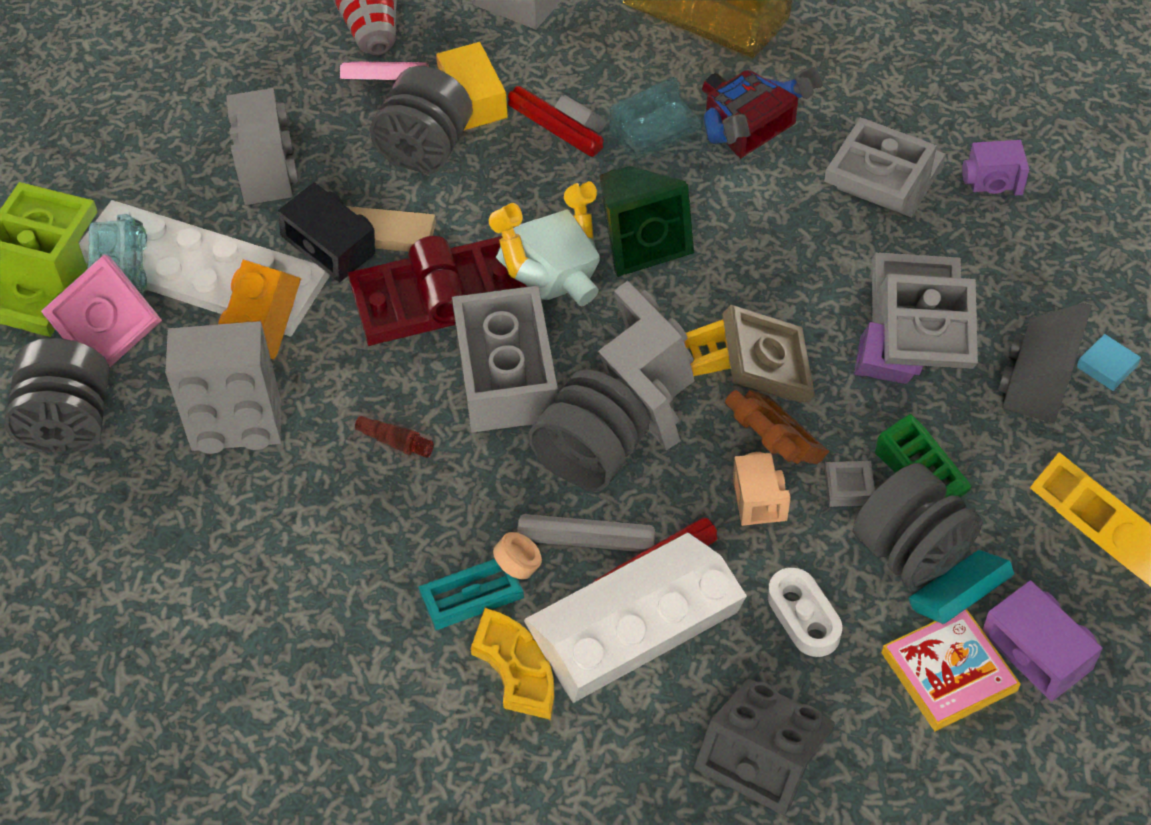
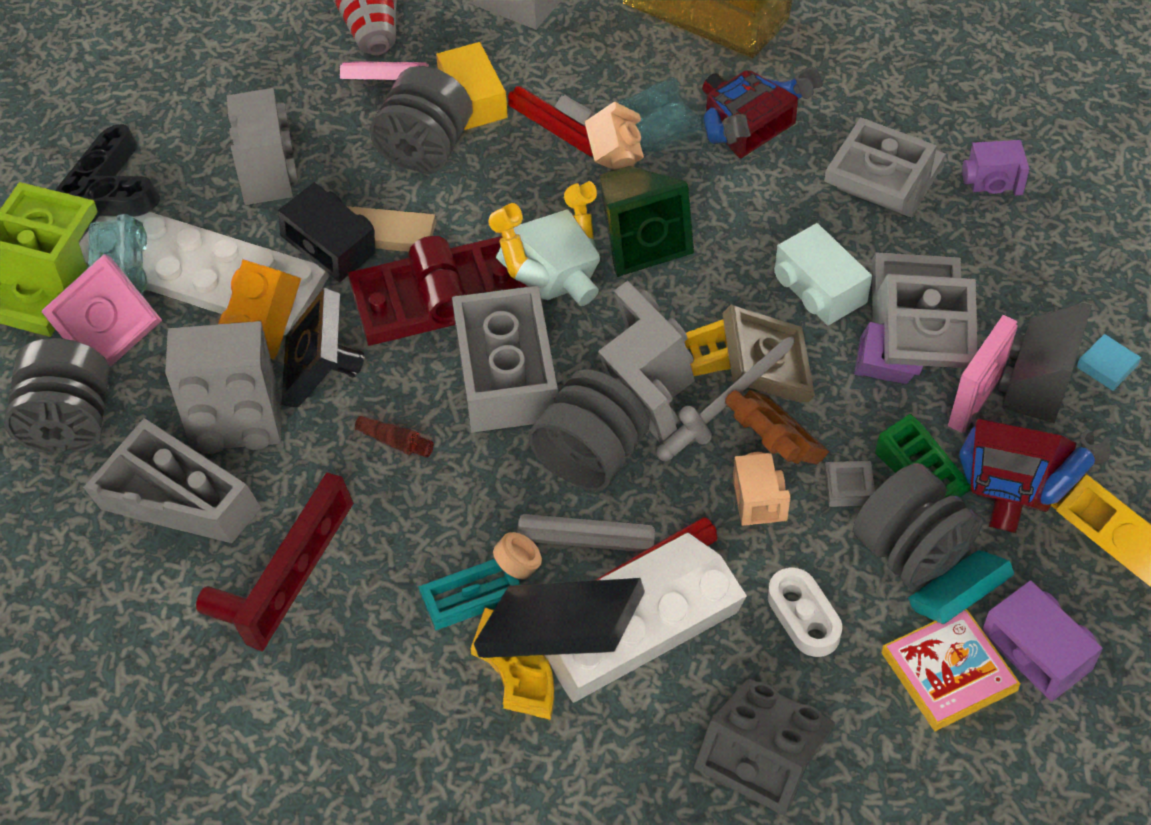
none -> black beam [55,124,160,217]
none -> light grey wedge [83,418,261,543]
none -> dark red piece [196,472,354,652]
none -> black tile [281,288,364,407]
none -> black tile [474,578,645,658]
none -> light nougat brick [585,102,644,170]
none -> light grey sword [656,337,794,462]
none -> light aqua brick [774,223,872,326]
none -> bright pink tile [948,315,1018,433]
none -> torso [959,412,1111,533]

